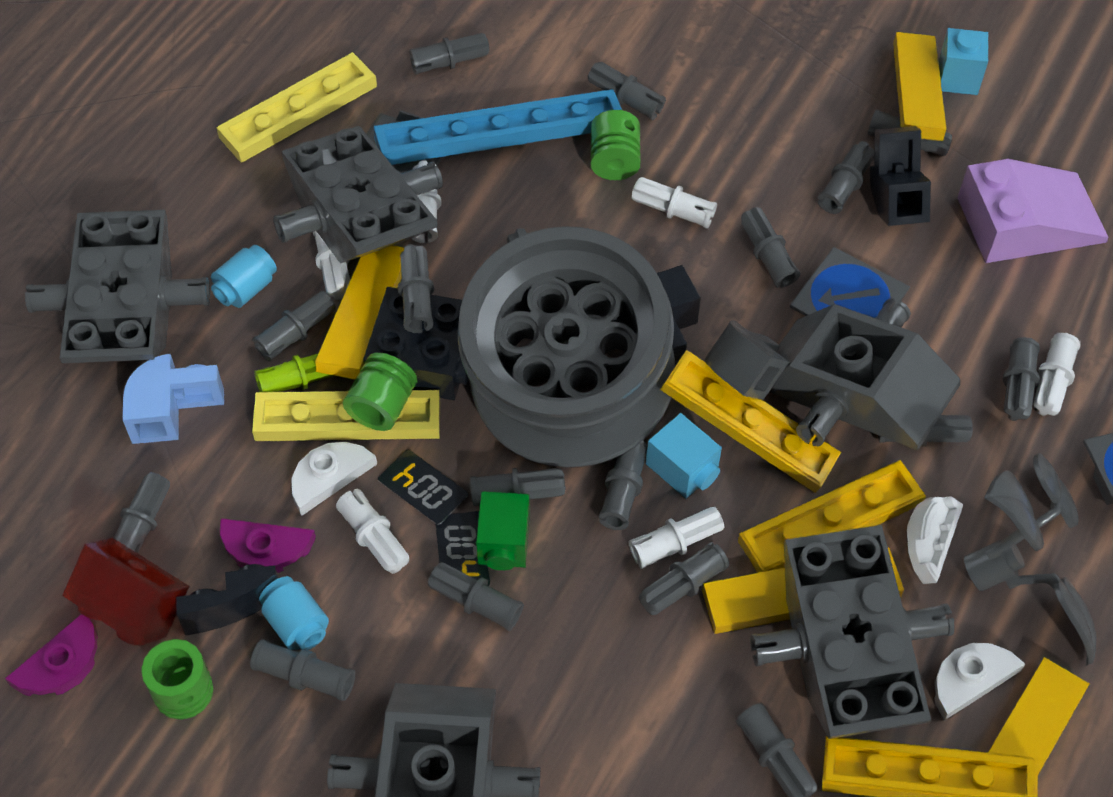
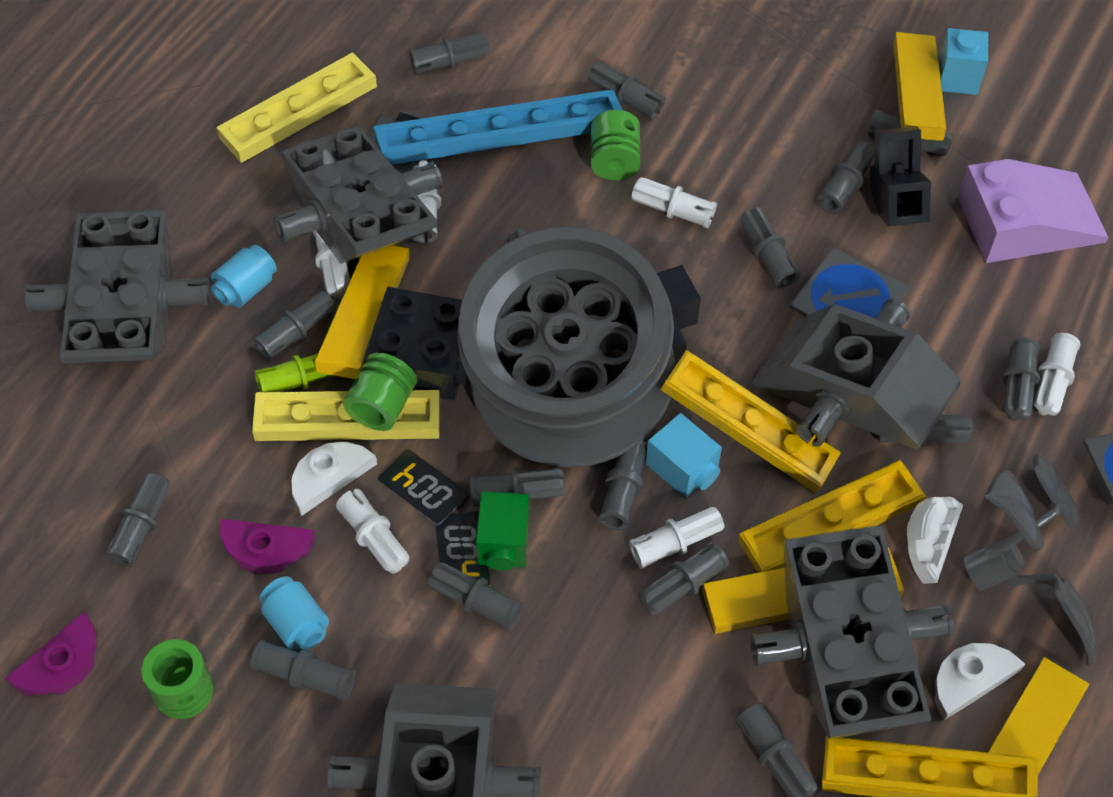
clear red brick [62,538,190,646] -> none
light blue brick [123,354,224,444] -> none
black slope [176,564,278,636] -> none
dark grey axle [398,244,434,333] -> none
dark grey brick [705,320,789,400] -> none

